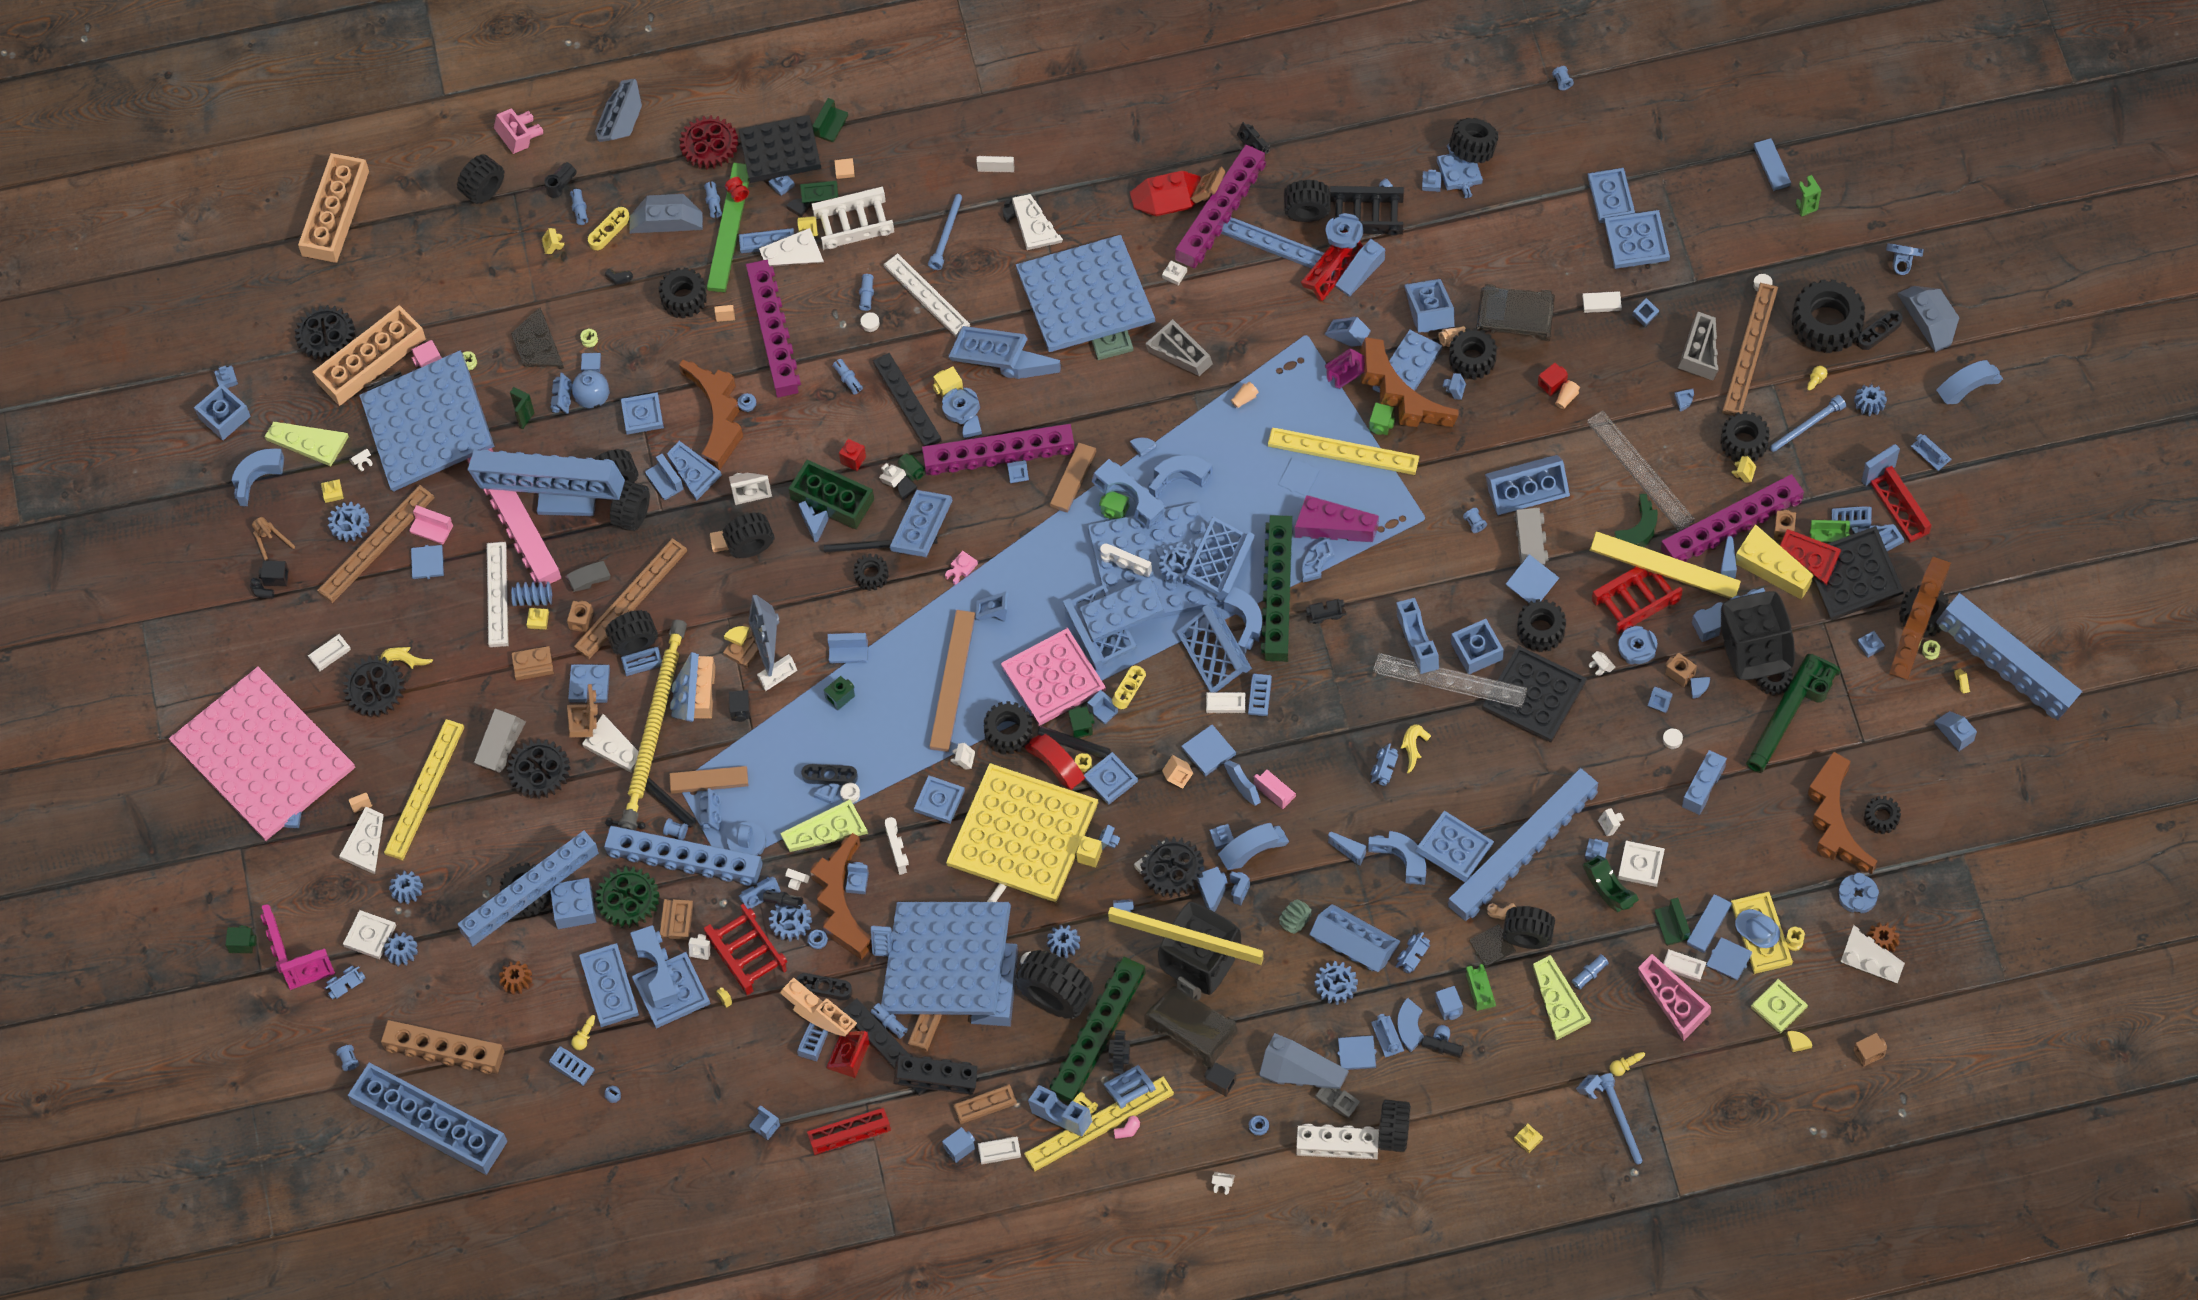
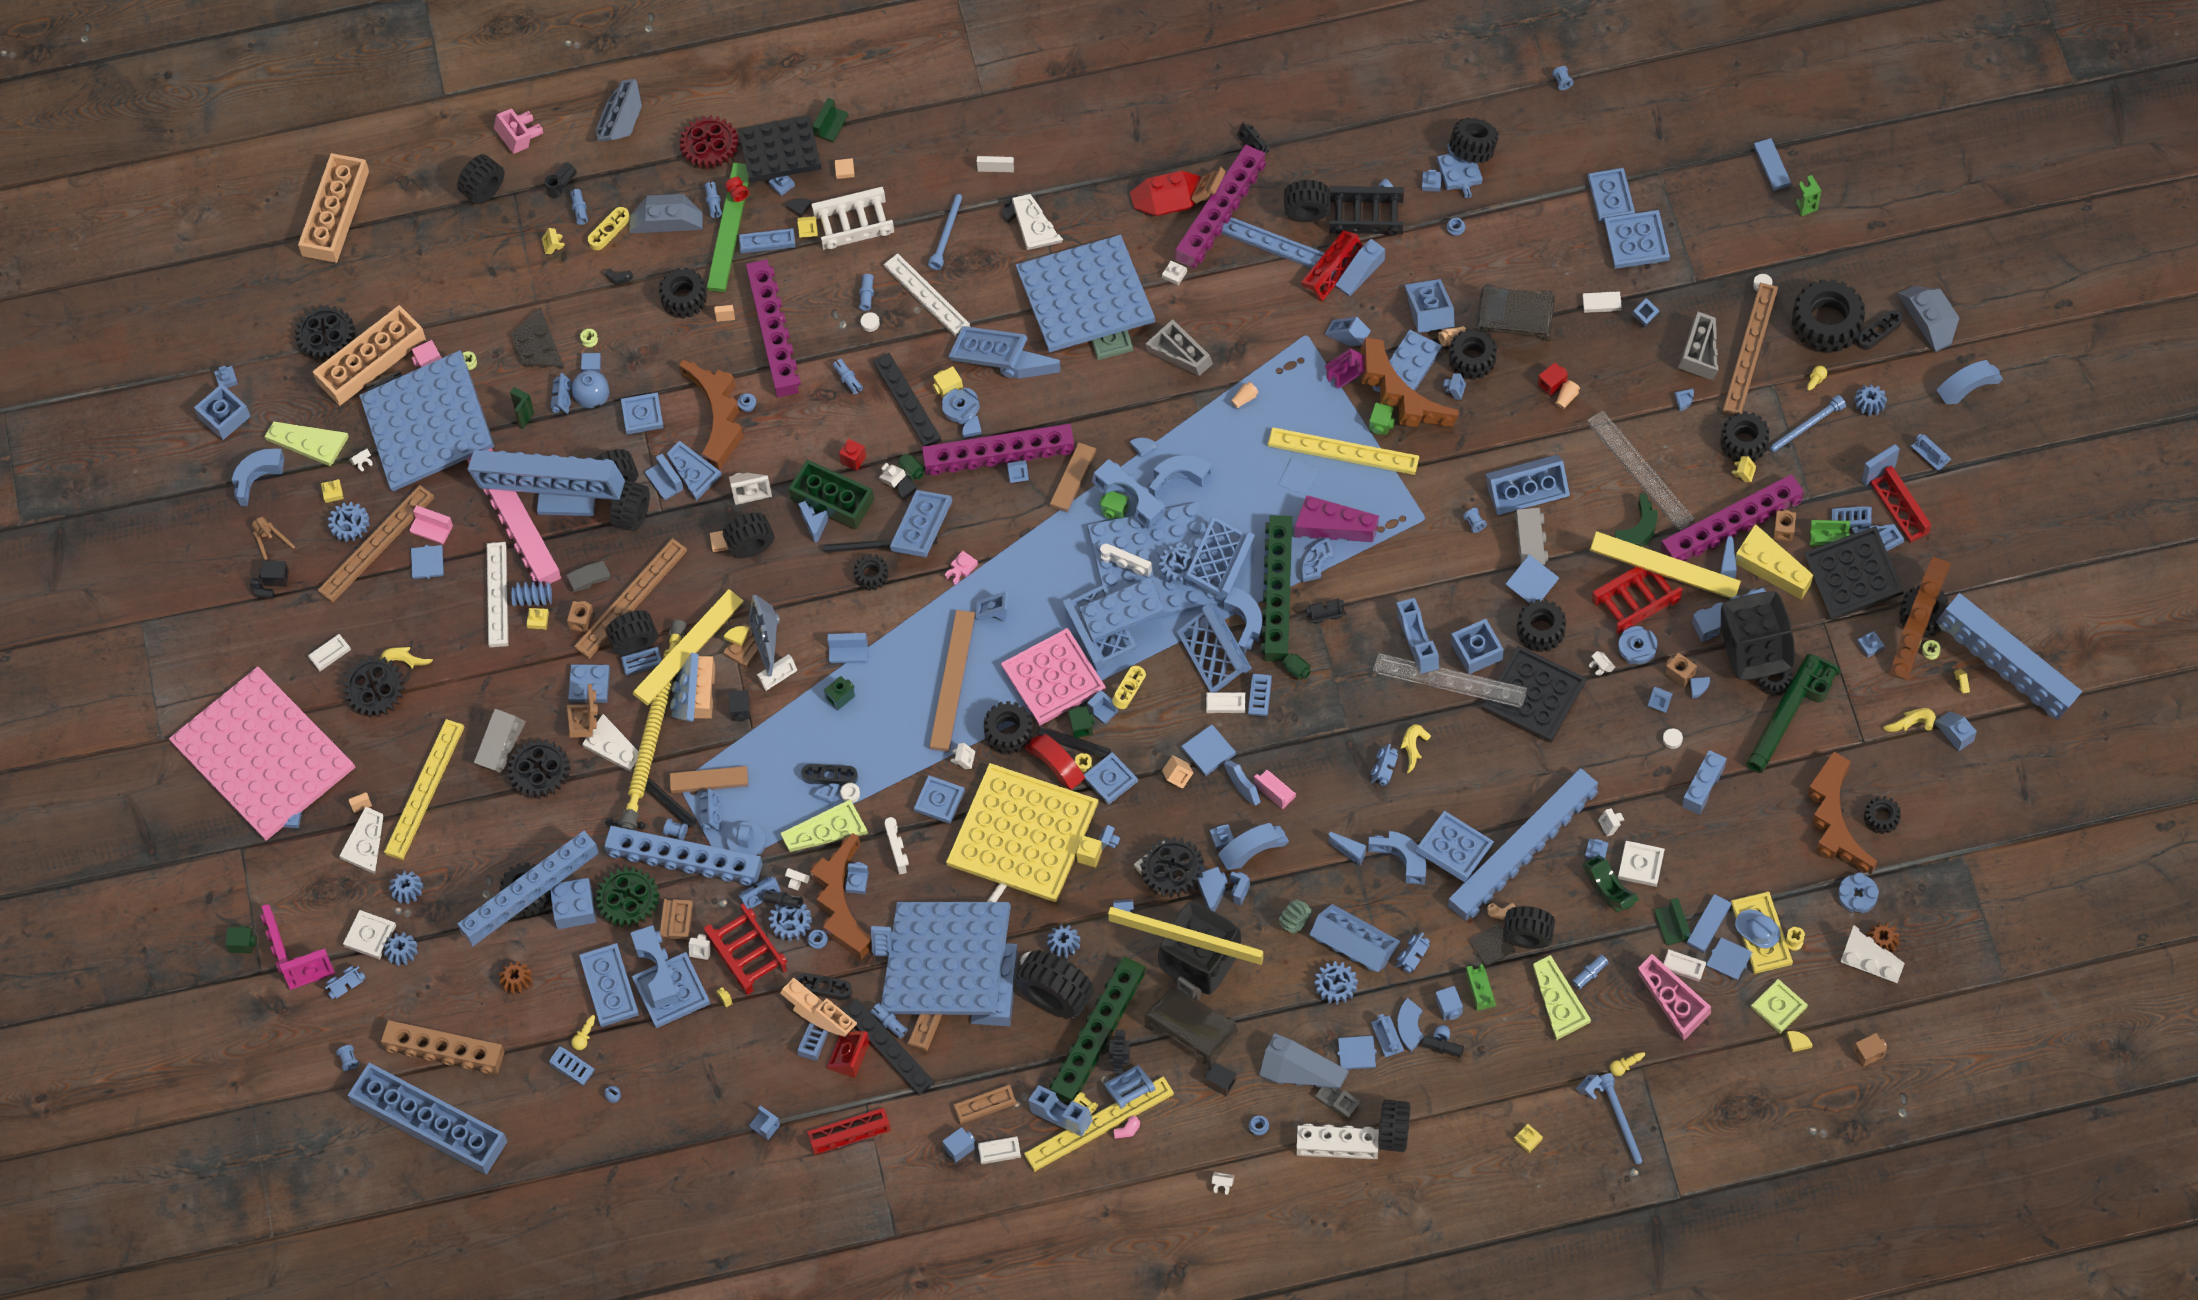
medium nougat plate [512,646,554,681] -> none
white wing [759,228,824,266] -> none
dark green panel [800,181,839,203] -> none
black brick [893,1054,977,1095] -> none
medium blue plate [1326,213,1363,249] -> none
red wing [1780,529,1841,586] -> none
medium blue tile [1886,243,1924,275] -> none
none -> light yellow tile [633,590,743,706]
none -> dark green brick [1282,653,1311,680]
none -> medium blue plate [1447,218,1465,236]
none -> light yellow piece [1883,708,1936,732]

